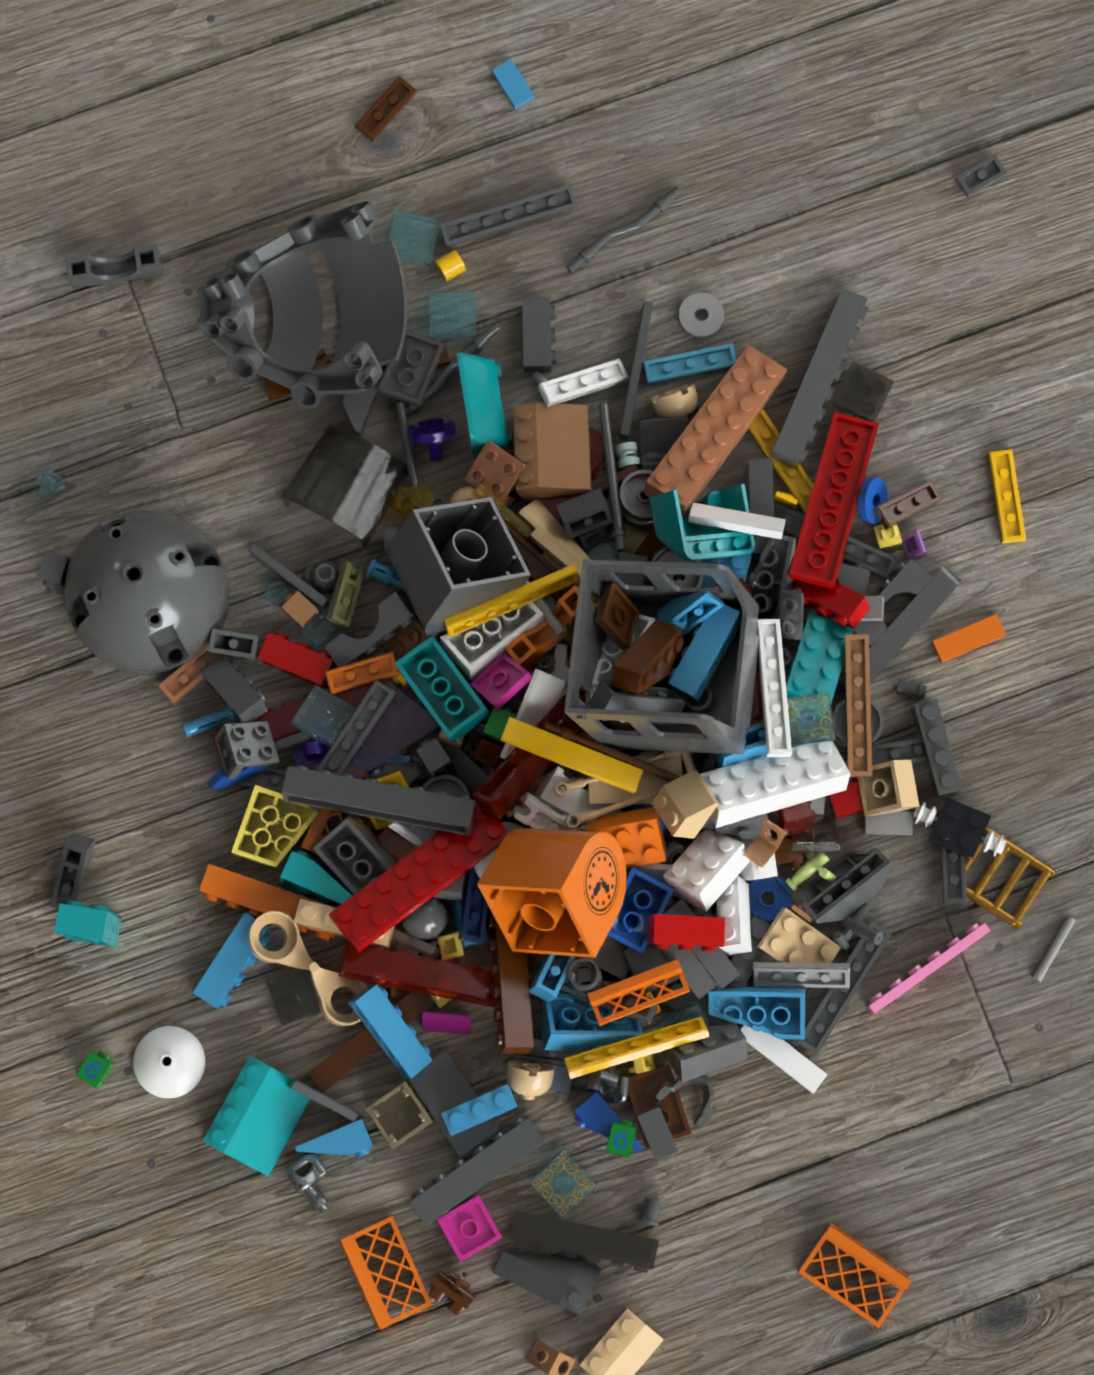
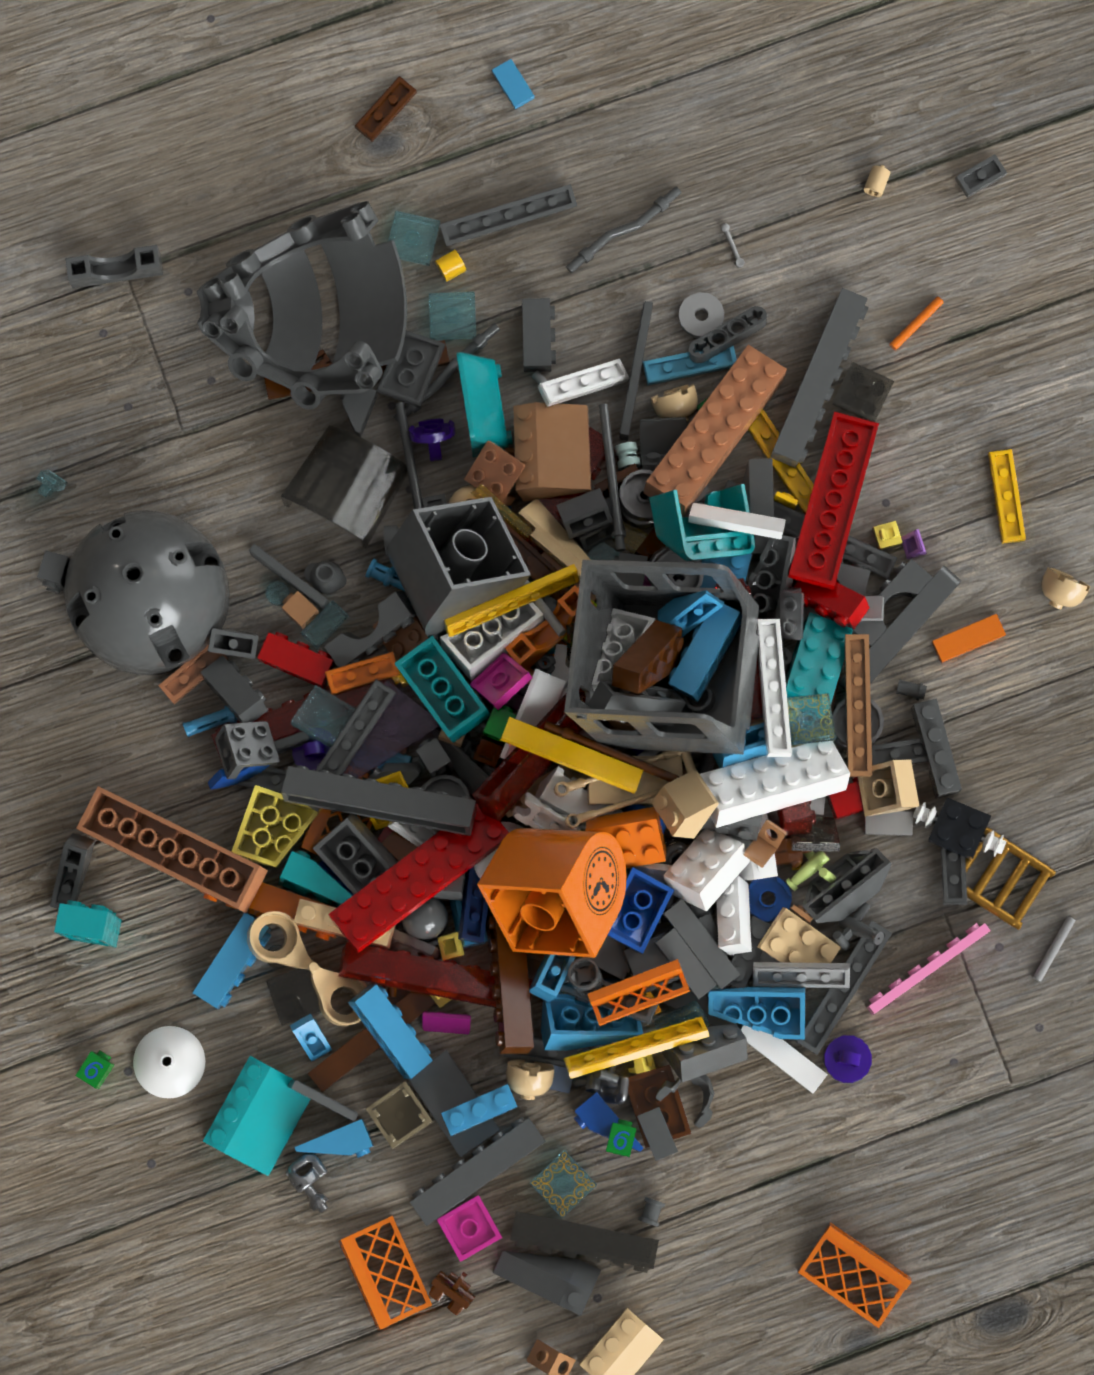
olive plate [326,559,365,628] -> none
clear yellow slope [388,483,437,519] -> none
reddish brown plate [594,582,640,650] -> none
red brick [647,914,725,952] -> none
blue tile [857,477,888,524] -> none
tile [874,480,942,529] -> none
none -> nougat brick [76,786,268,913]
none -> dark azure slope [290,1013,332,1062]
none -> dark grey beam [689,306,767,363]
none -> light grey hinge [721,223,745,268]
none -> dark purple tile [824,1035,872,1083]
none -> tan piece [864,165,890,197]
none -> orange bar [889,296,944,350]
none -> tan cylinder [1042,567,1091,610]

